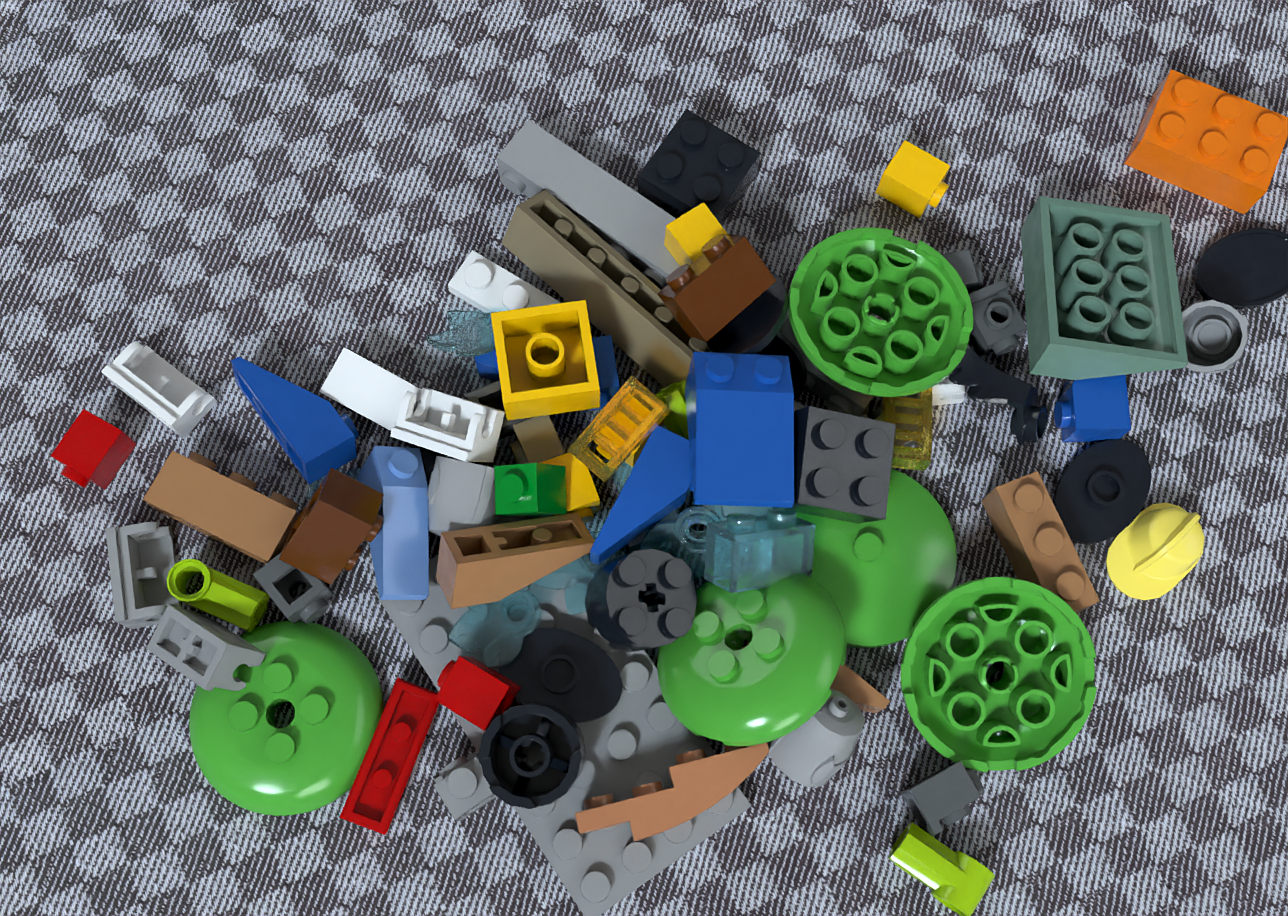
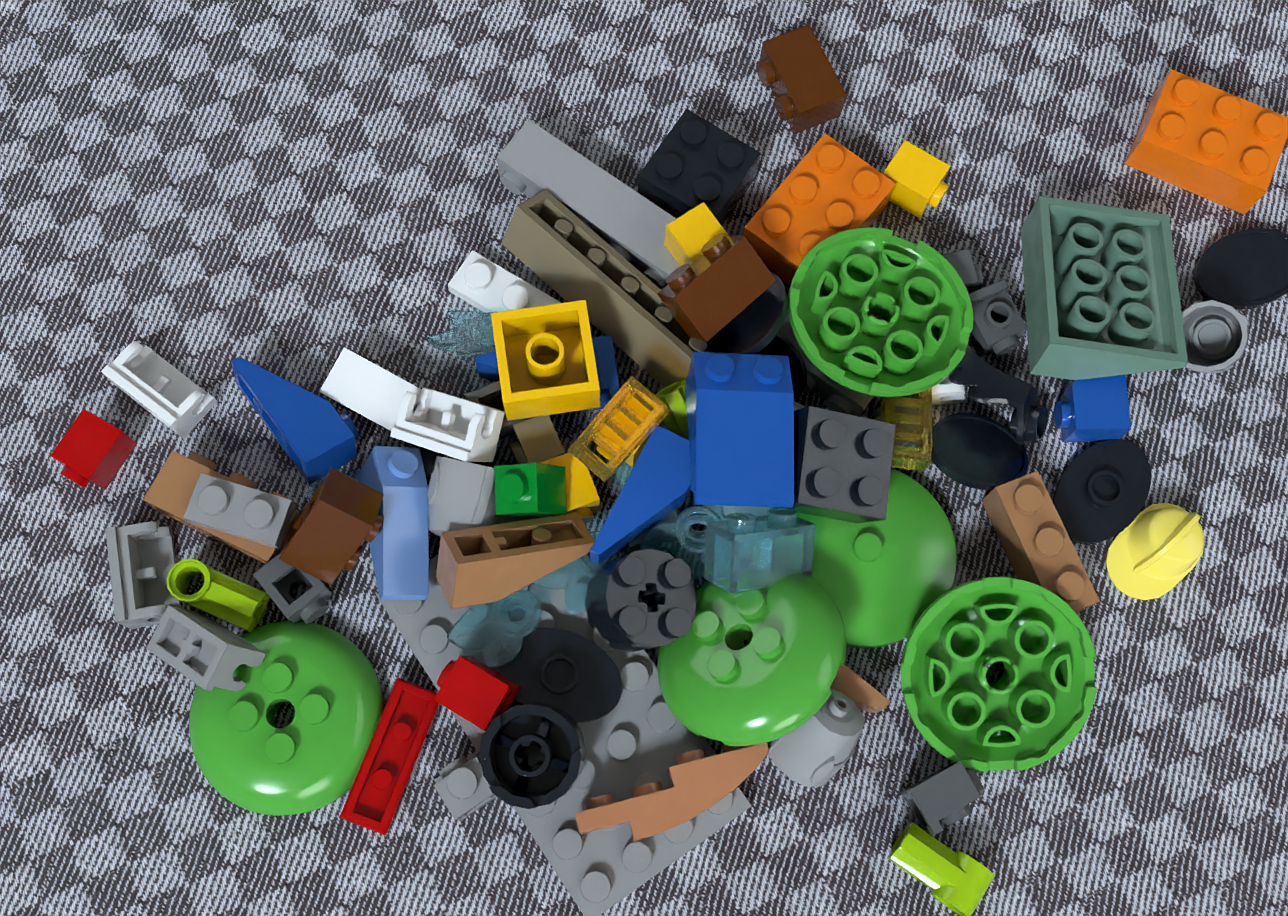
none -> light grey plate [183,473,296,549]
none -> orange brick [742,133,896,286]
none -> reddish brown brick [756,24,846,134]
none -> black piece [926,413,1028,490]

